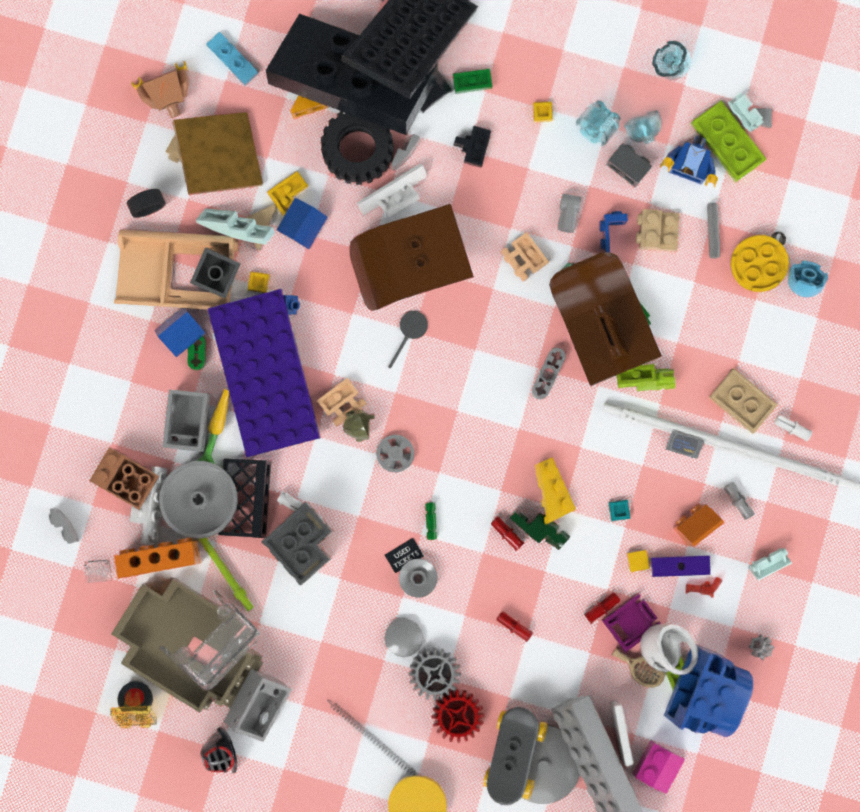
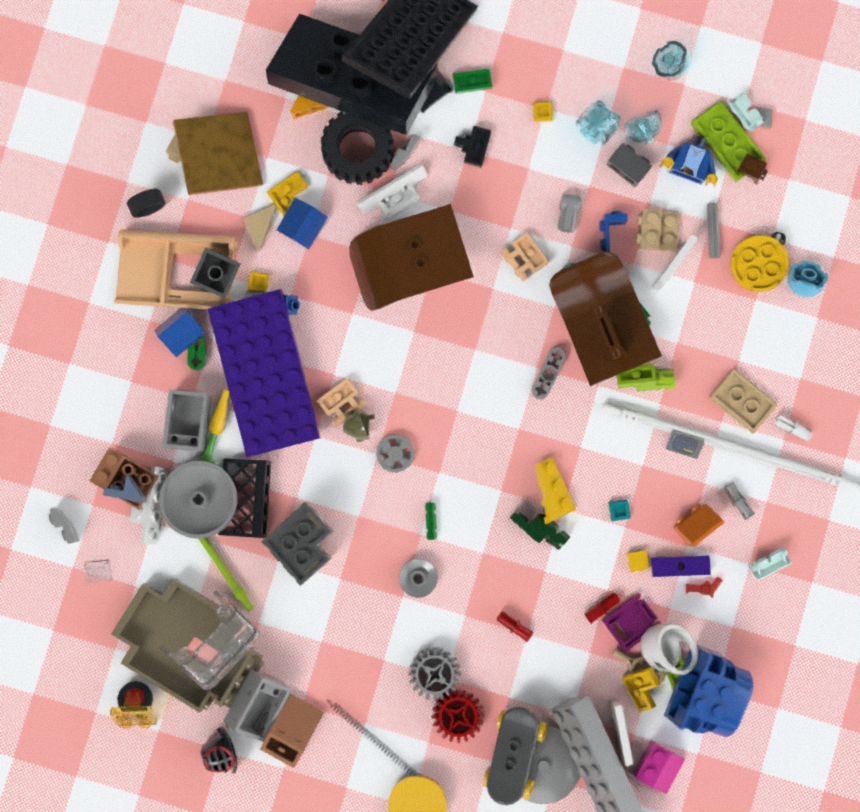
orange brick [114,538,202,579] -> none
nougat torso [131,61,189,118] -> none
light aqua slope [196,208,275,245] -> none
medium azure plate [206,32,259,86] -> none
white pin [277,491,302,511] -> none
light grey dish [384,618,423,657] -> none
black sticker [385,538,424,573] -> none
dark grey piece [388,311,428,369] -> none
red axle [491,517,524,551] -> none
light grey gear [749,634,775,660] -> none
none -> sand blue slope [103,476,146,503]
none -> nougat slope [260,694,324,768]
none -> yellow tile [621,667,661,713]
none -> white tile [653,234,698,290]
none -> reddish brown bracket [737,154,768,184]

